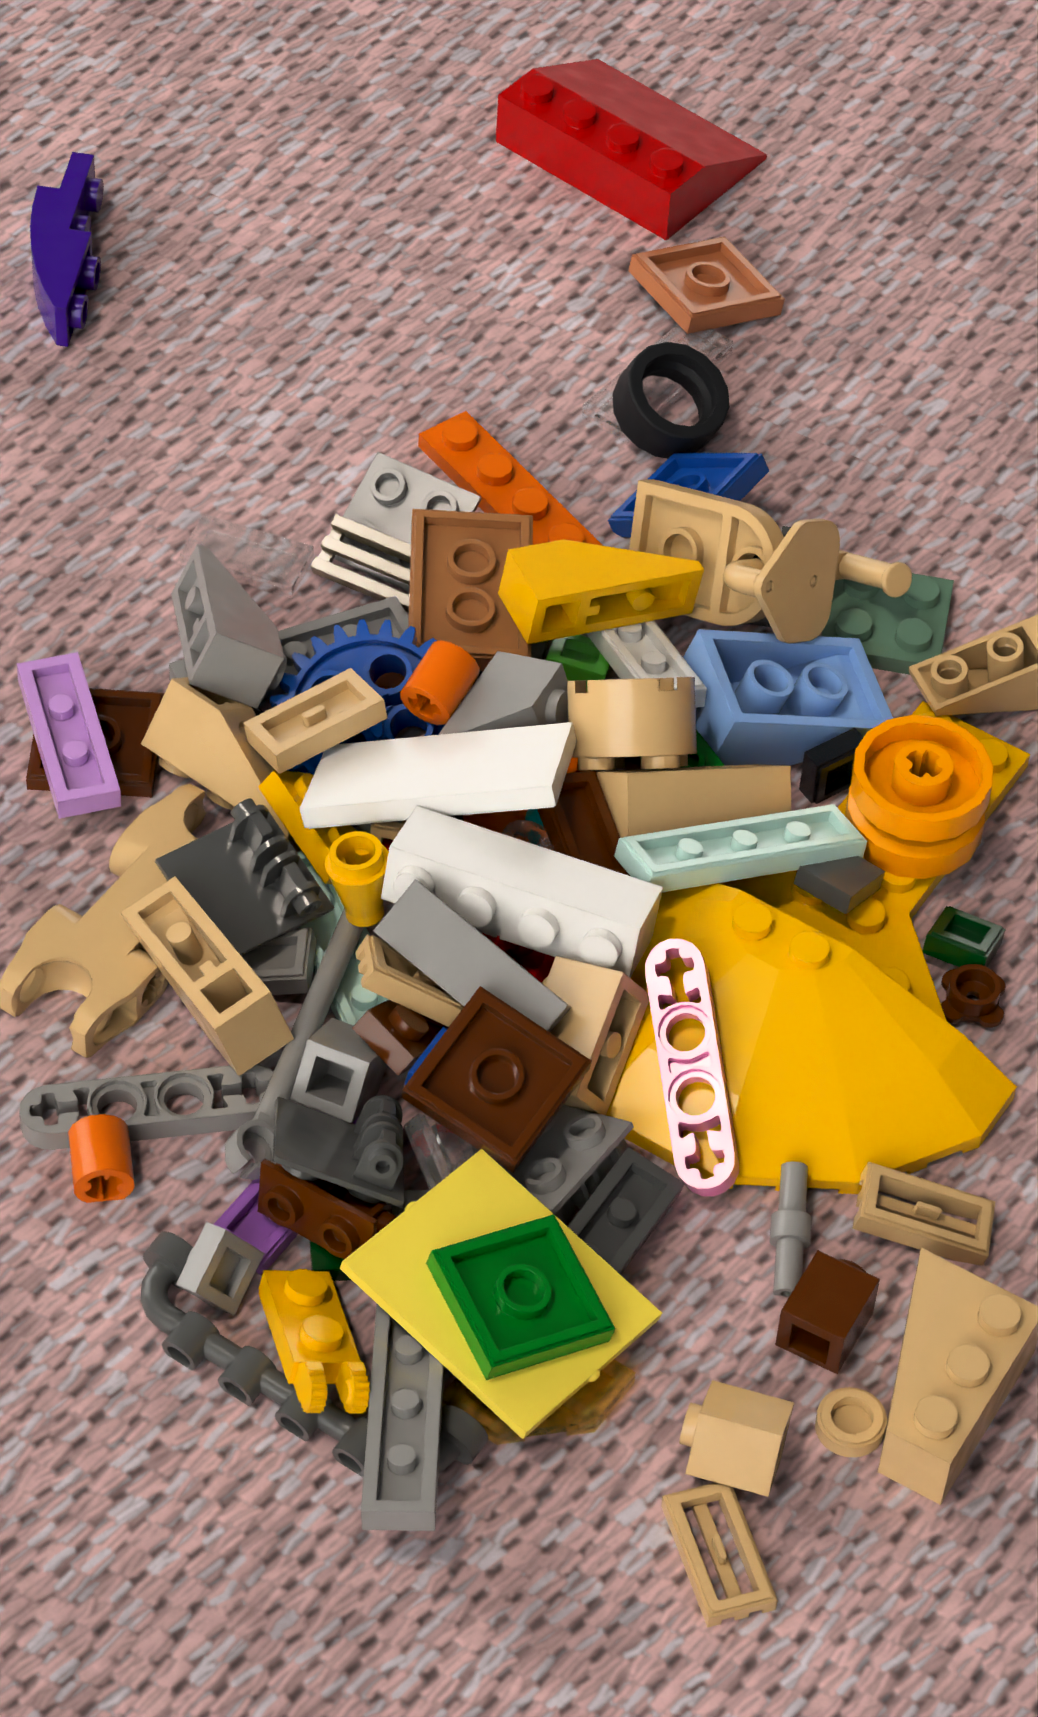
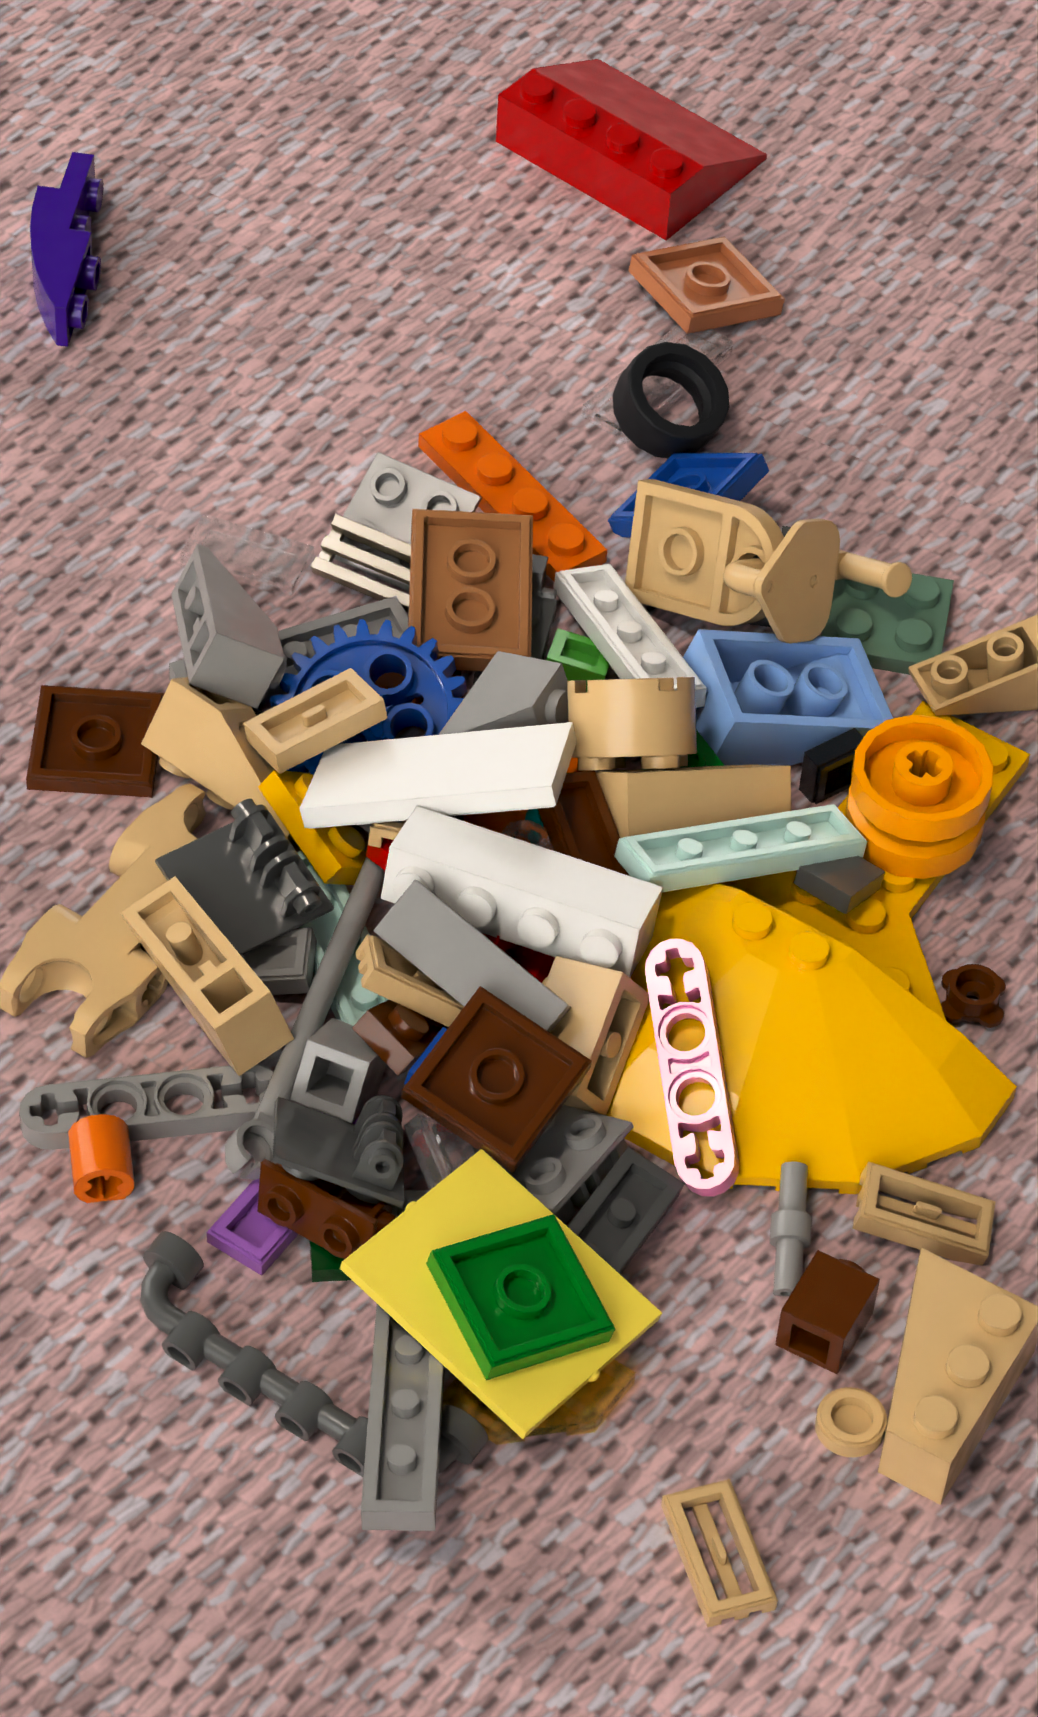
lavender plate [17,652,121,819] -> none
light grey plate [176,1222,265,1316] -> none
yellow hinge [258,1269,370,1414] -> none
yellow cone [325,831,389,927] -> none
orange gear [400,640,480,725] -> none
yellow slope [498,539,704,644] -> none
tan brick [679,1380,794,1497] -> none
dark green tile [922,906,1006,967] -> none

